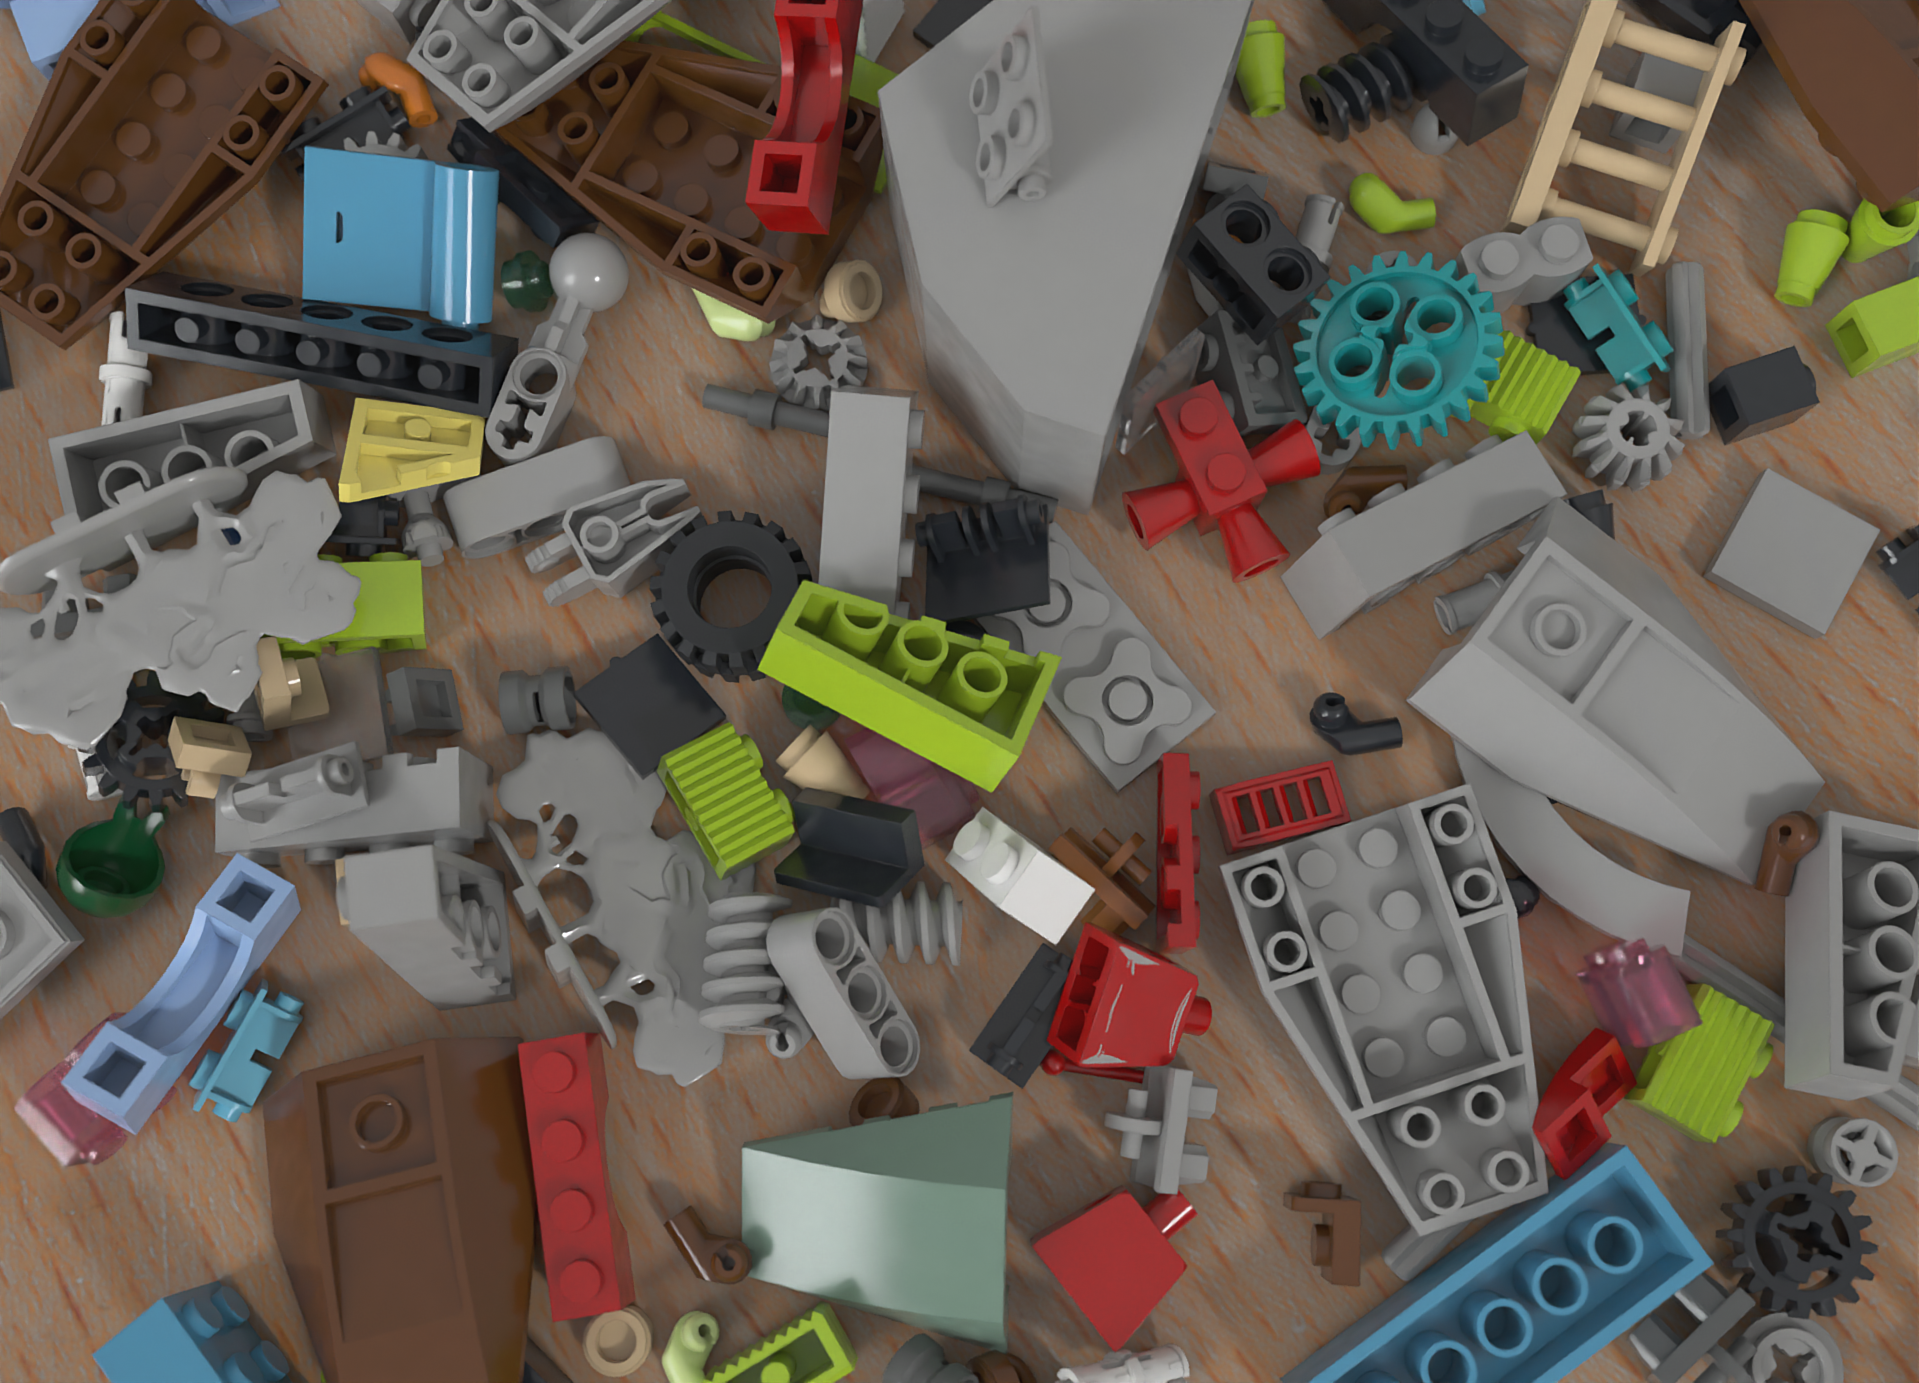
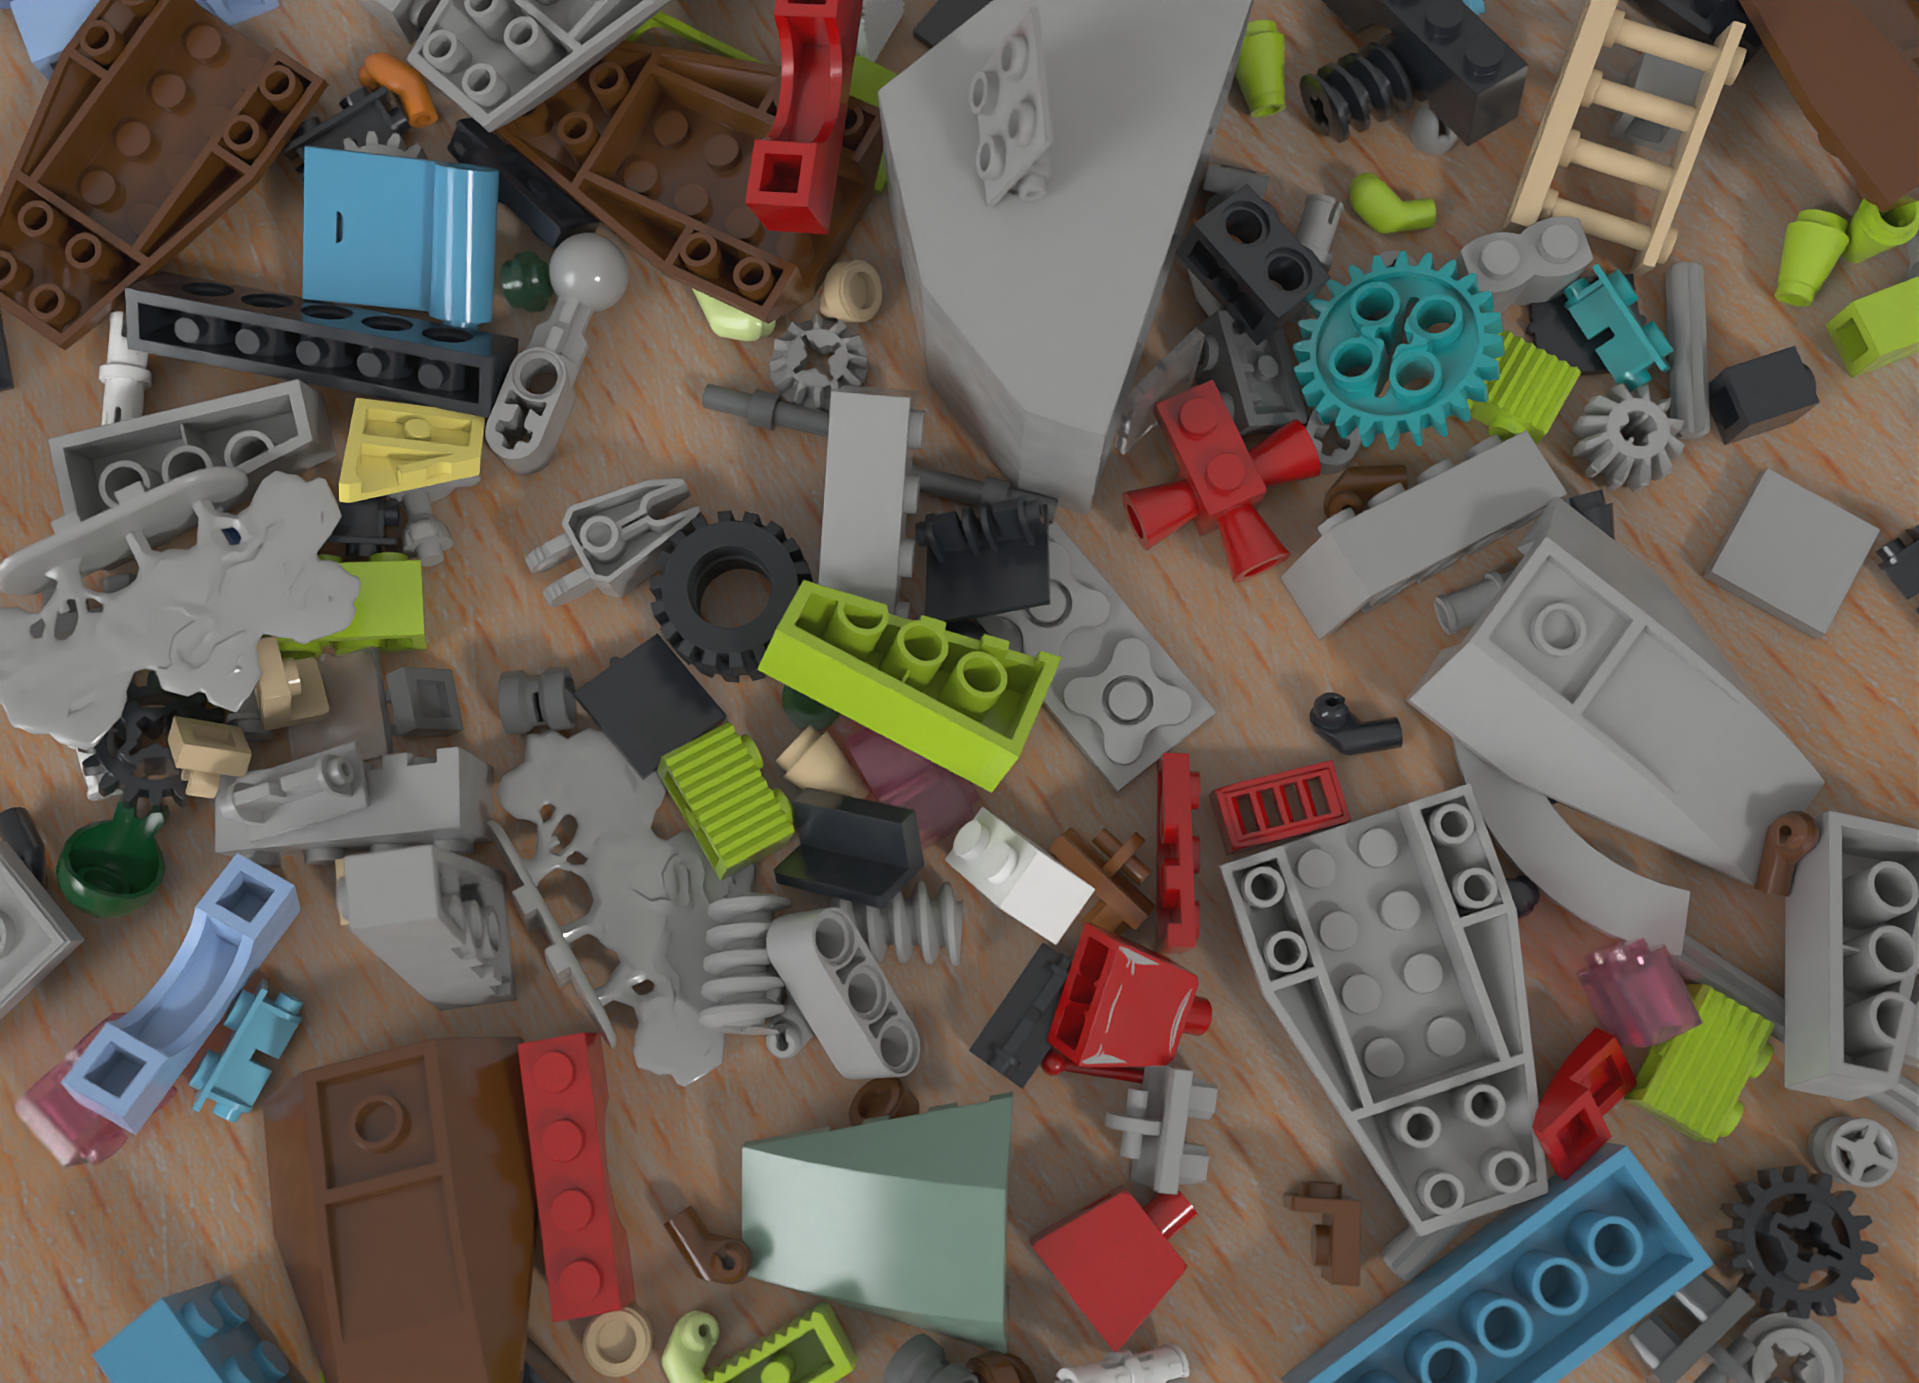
light grey beam [443,436,631,559] -> none

